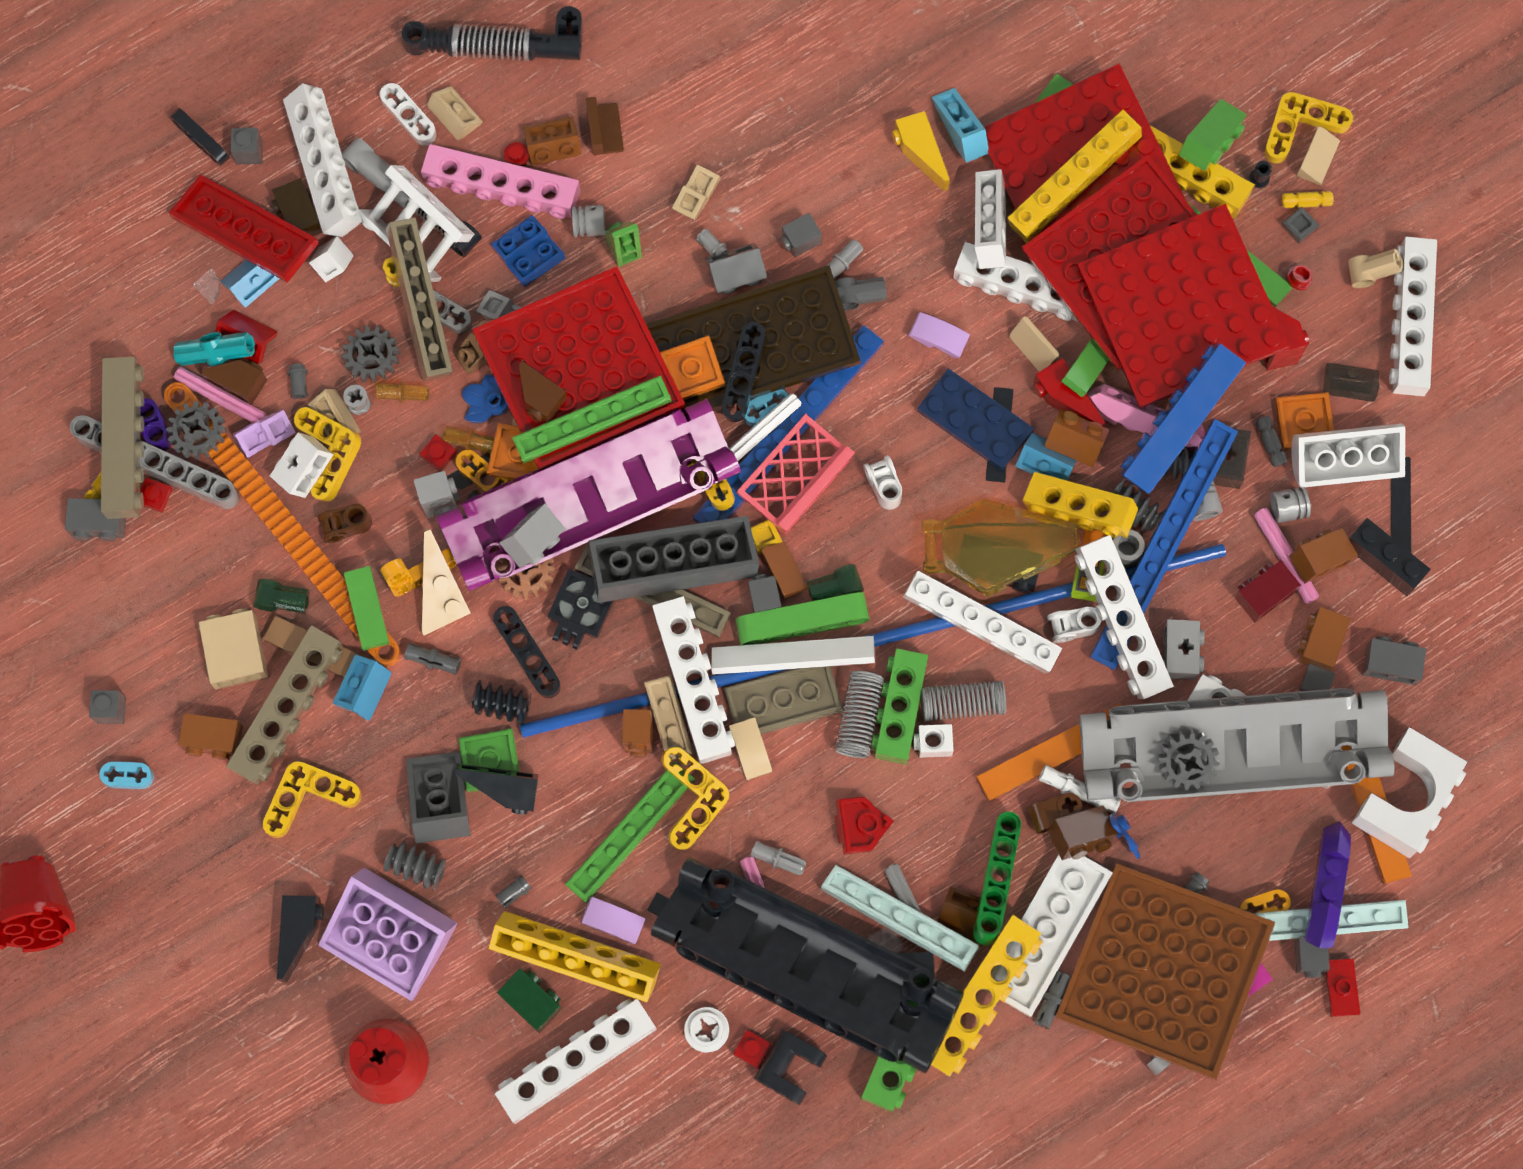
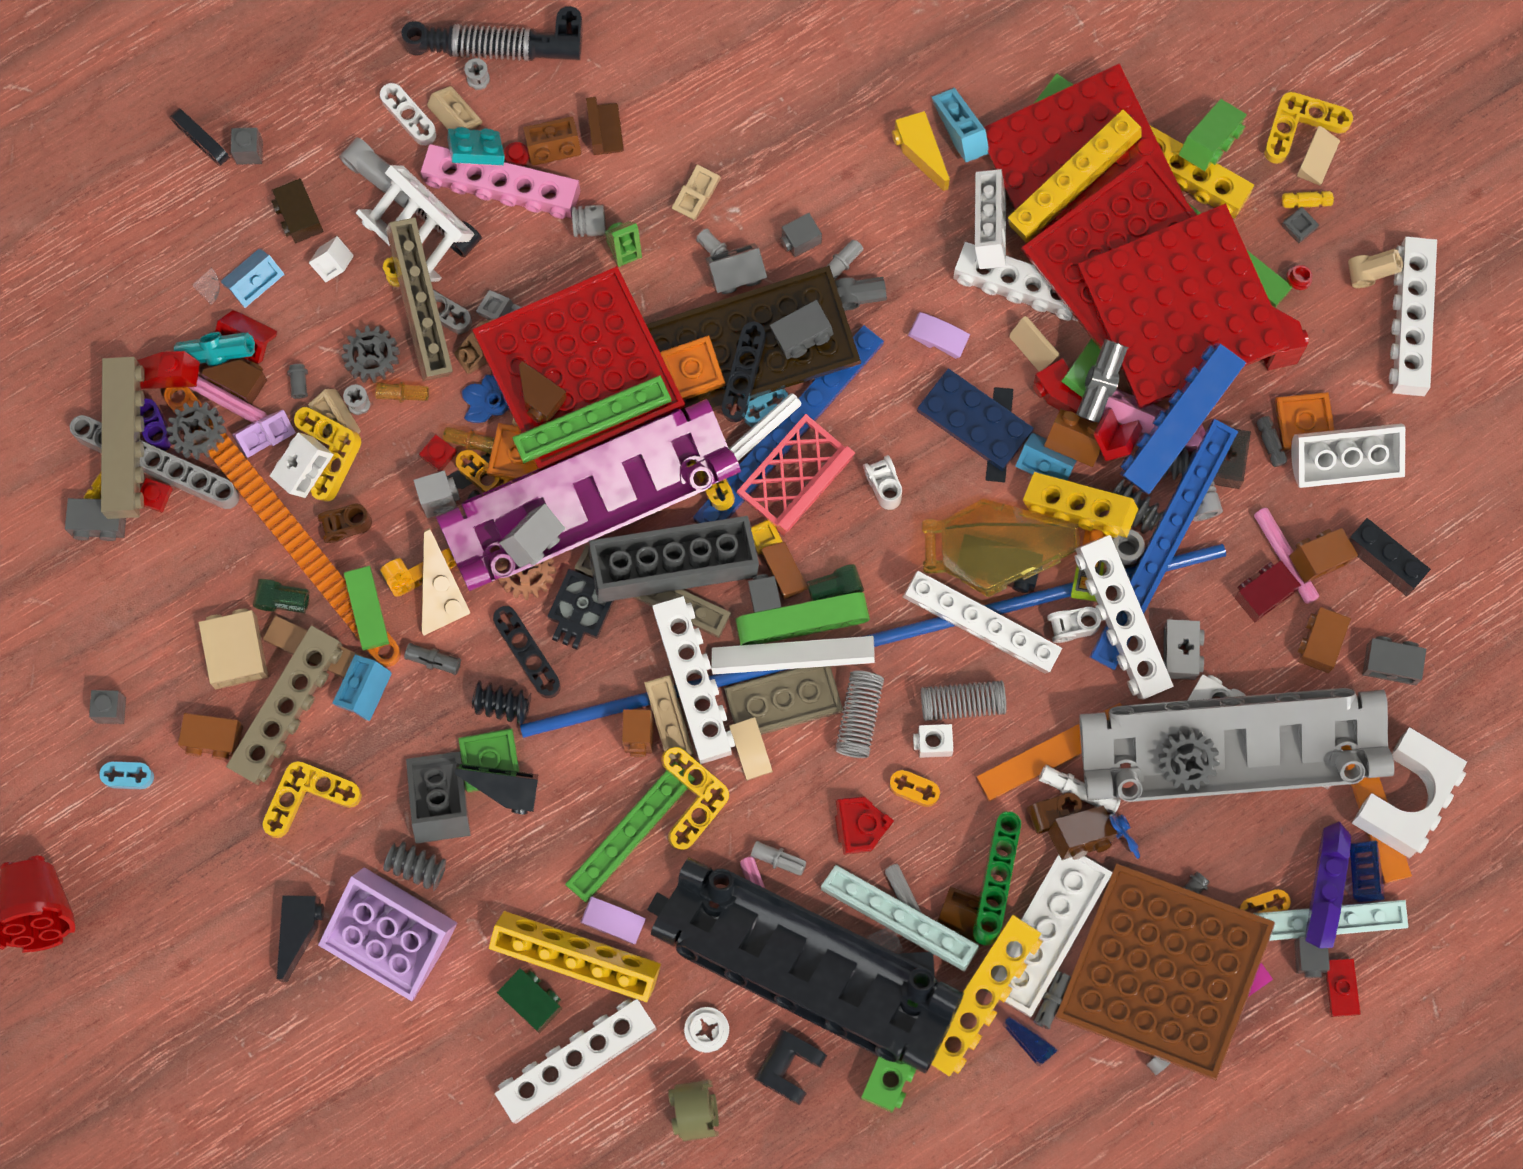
red plate [169,174,319,283] -> none
white brick [283,84,362,237] -> none
red cone [344,1019,429,1105] -> none
blue slope [491,215,566,288] -> none
dark grey pin [495,875,532,909] -> none
red plate [733,1030,771,1069] -> none
bright green brick [871,648,928,765] -> none
black pin [1249,161,1272,188] -> none
light grey piece [1270,486,1311,523] -> none
dark grey tile [1299,664,1335,691] -> none
clear smoke slope [1323,363,1379,402] -> none
black sticker [1391,457,1411,553] -> none
none -> red slope [137,351,200,389]
none -> teal plate [447,127,505,165]
none -> light grey bush [464,58,490,90]
none -> olive brick [669,1079,719,1141]
none -> dark grey brick [770,300,834,359]
none -> light orange beam [889,770,940,807]
none -> clear blue slope [1003,1017,1058,1067]
none -> dark grey piece [1076,339,1128,423]
none -> red panel [1094,408,1143,461]
none -> clear blue slope [1350,841,1385,902]

